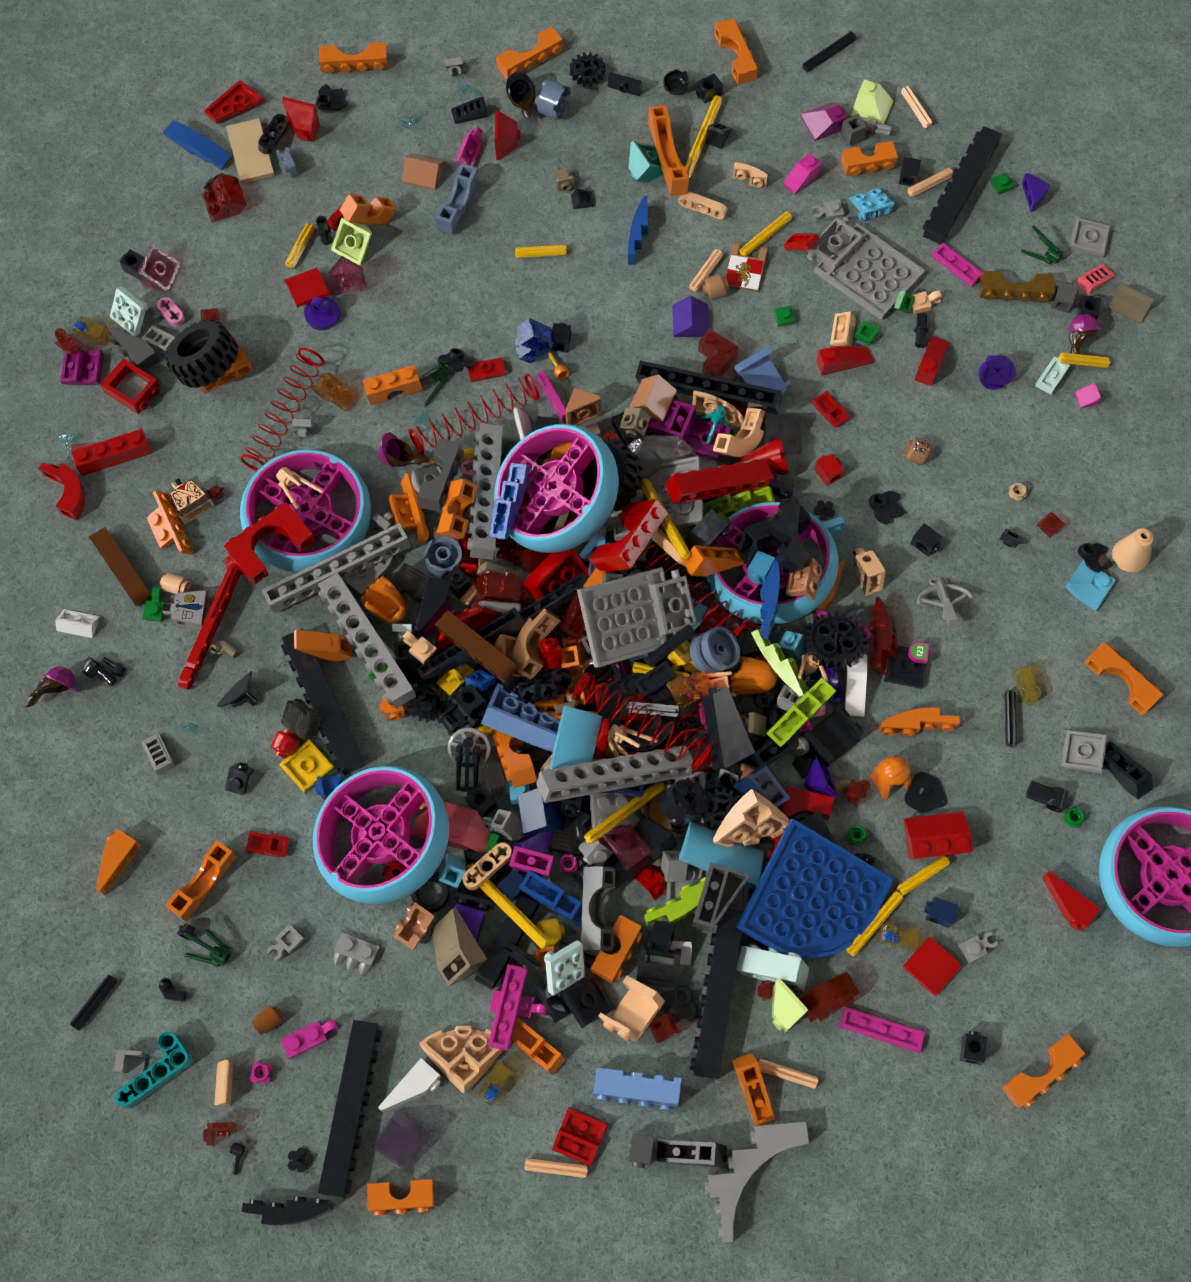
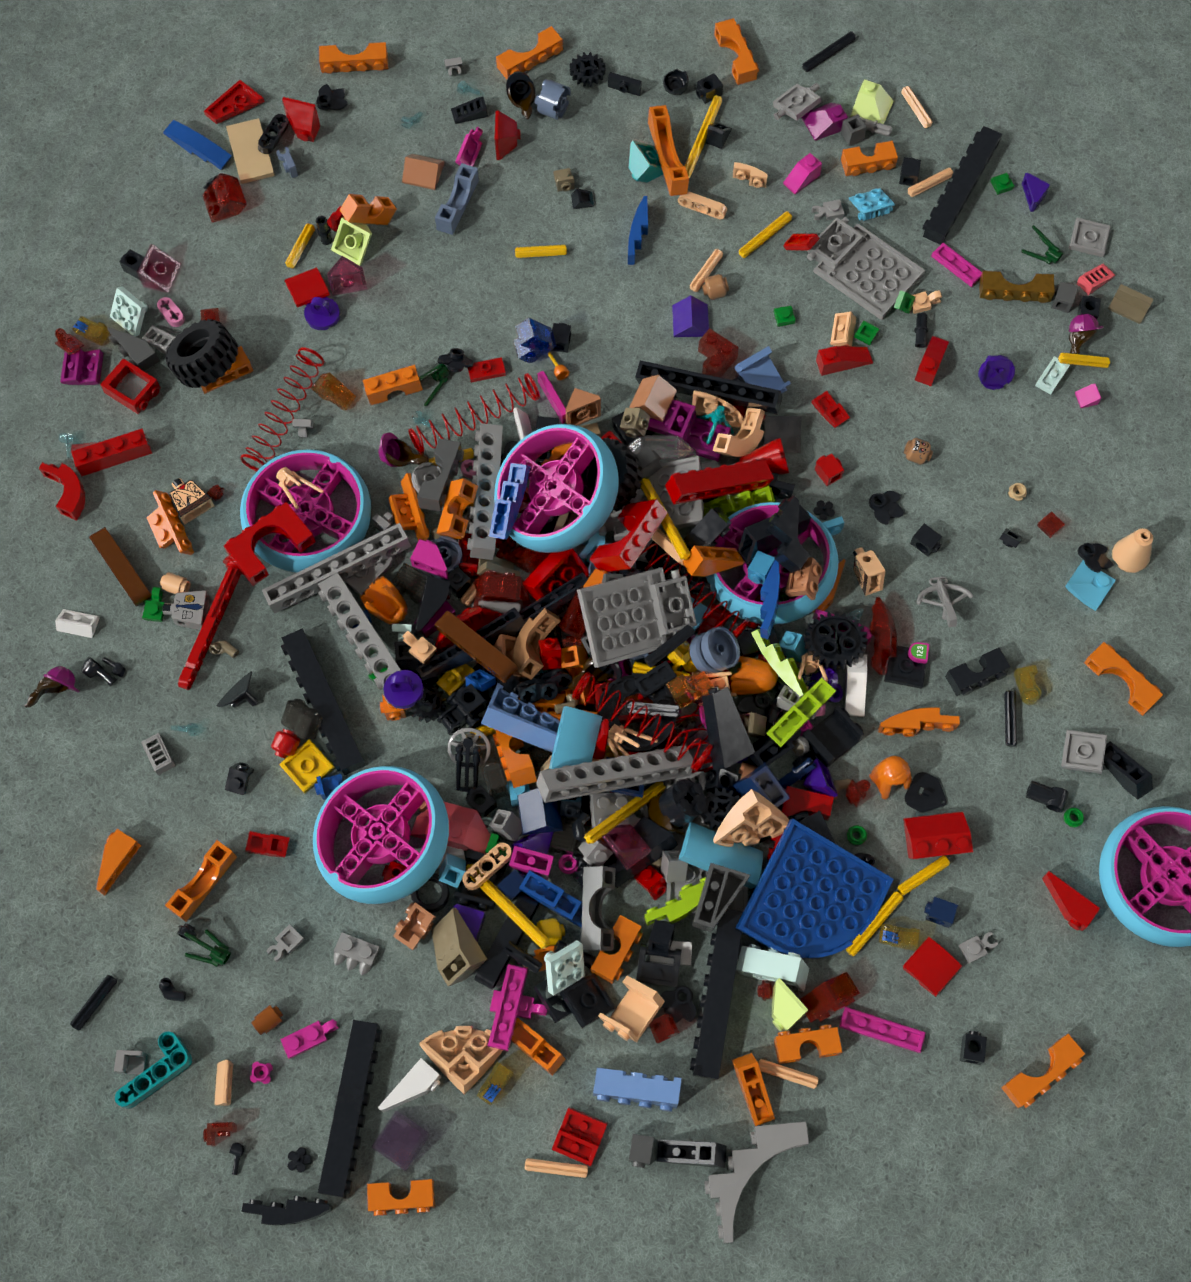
orange slope [294,630,352,663] -> none
flag [725,242,767,292] -> none
none -> dark purple tile [383,670,424,709]
none -> dark pink slope [410,539,448,579]
none -> light grey plate [773,83,821,120]
none -> orange arch [774,1025,842,1064]
none -> dark blue axle [779,757,816,789]
none -> black arch [945,647,1011,696]

